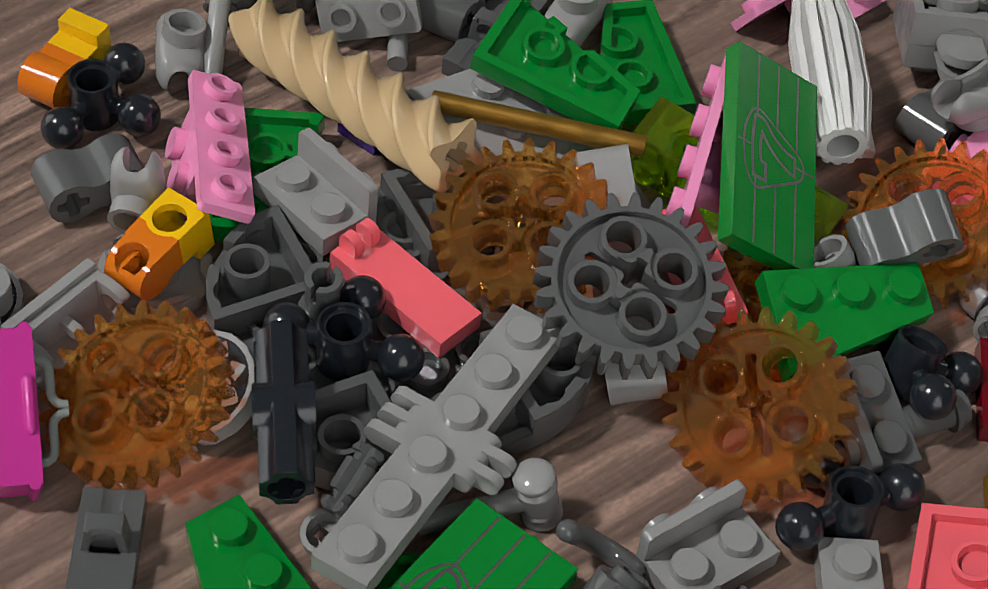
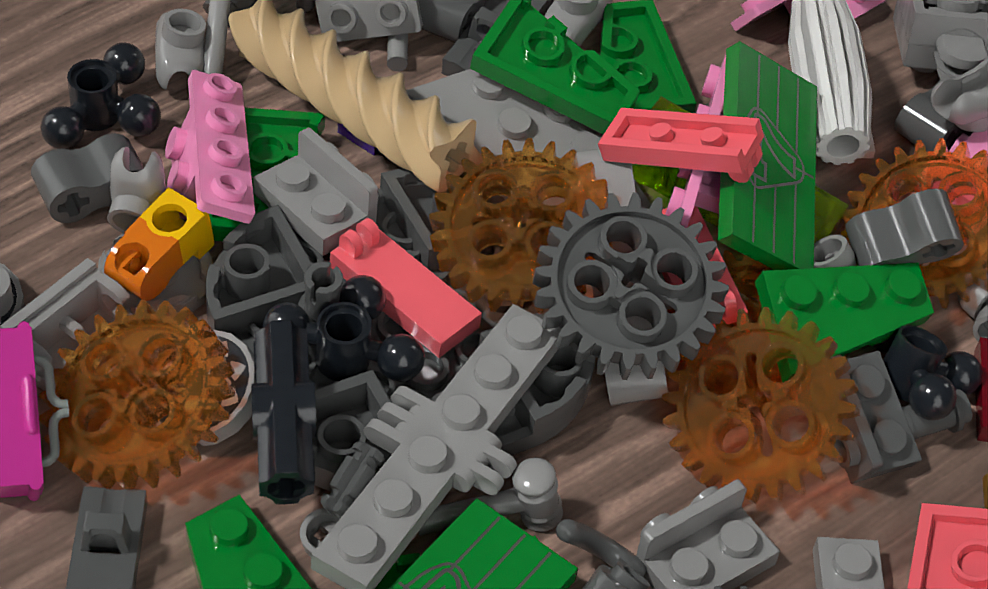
leg [17,7,111,108] -> none
pearl gold bar [432,90,648,157] -> none
black piece [775,441,926,551] -> none
none -> coral hinge [598,108,764,183]

